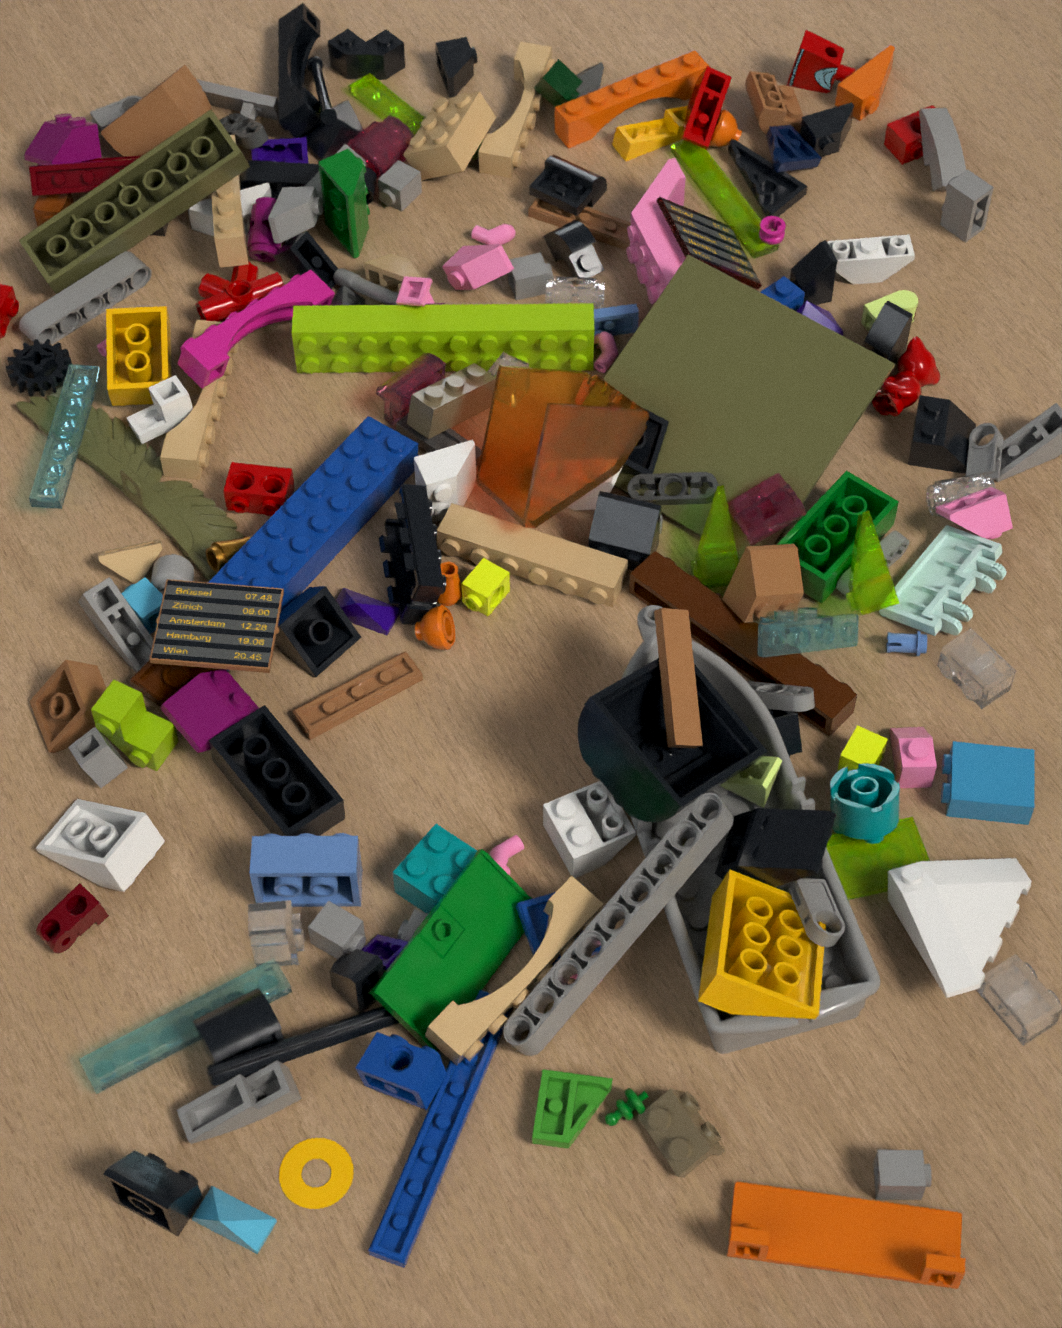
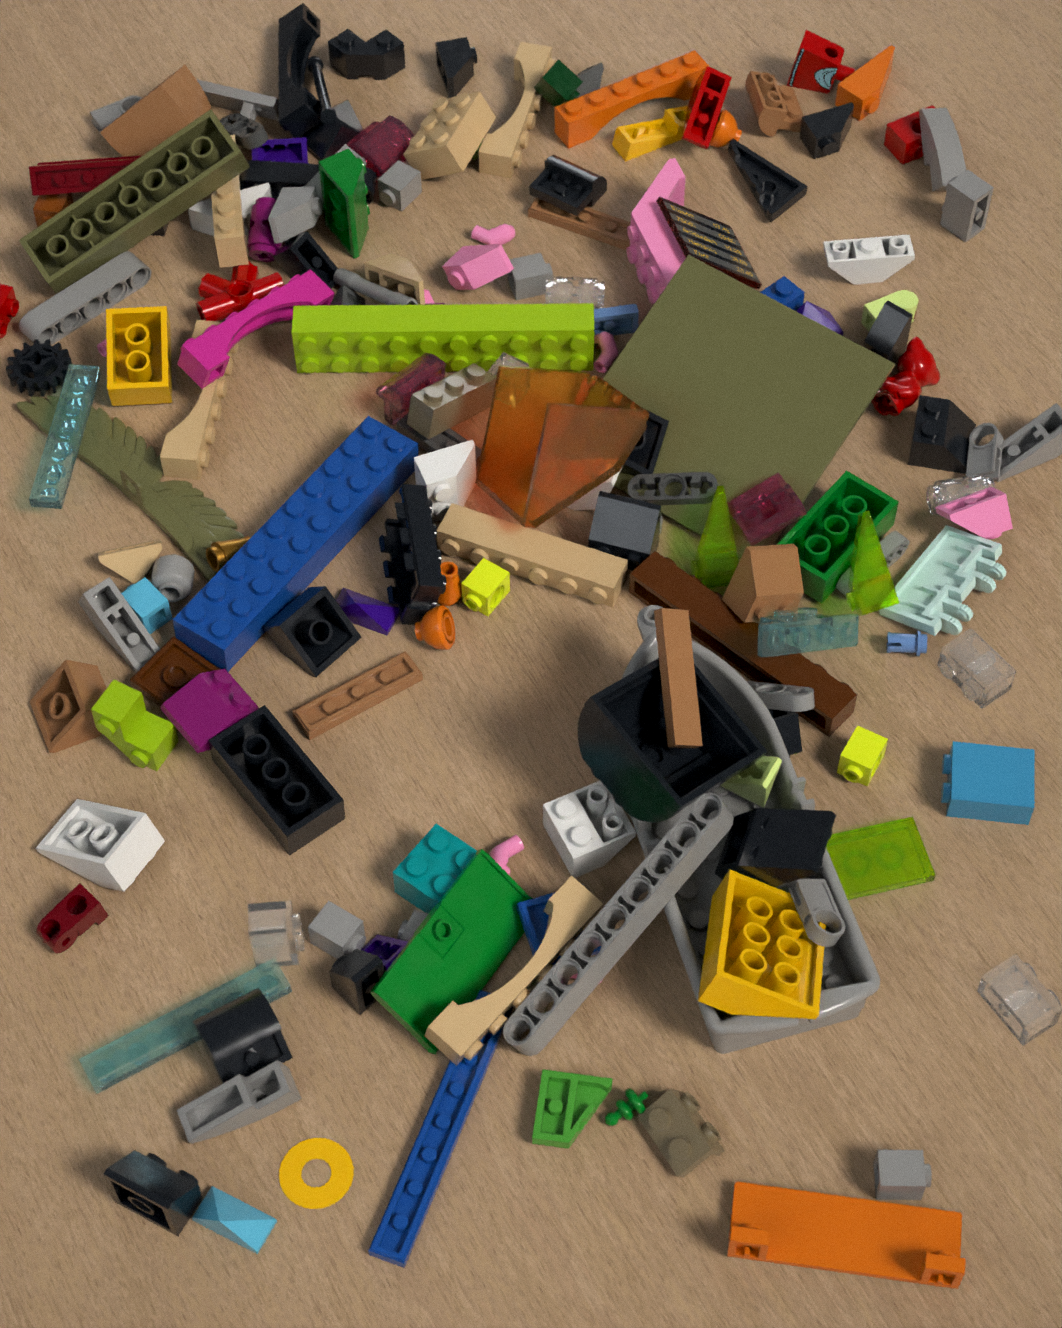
magenta slope [24,113,102,165] -> none
light grey brick [68,726,128,788] -> none
white brick [127,375,193,444] -> none
piece [149,579,284,673] -> none
black axle [207,1006,400,1086] -> none
red brick [223,462,295,516] -> none
medium blue brick [249,833,363,907] -> none
clear neon green tile [349,73,425,142] -> none
blue brick [356,1032,447,1110] -> none
bright pink slope [396,276,432,306] -> none
black brick [543,220,604,284] -> none
clear neon green tile [671,140,779,259] -> none
dark pink bush [759,216,786,245] -> none
dark blue wing [766,125,822,172] -> none
black slope [790,240,838,305] -> none
teal brick [830,763,900,844] -> none
white slope [888,858,1031,998] -> none
bright pink slope [889,727,937,788] -> none

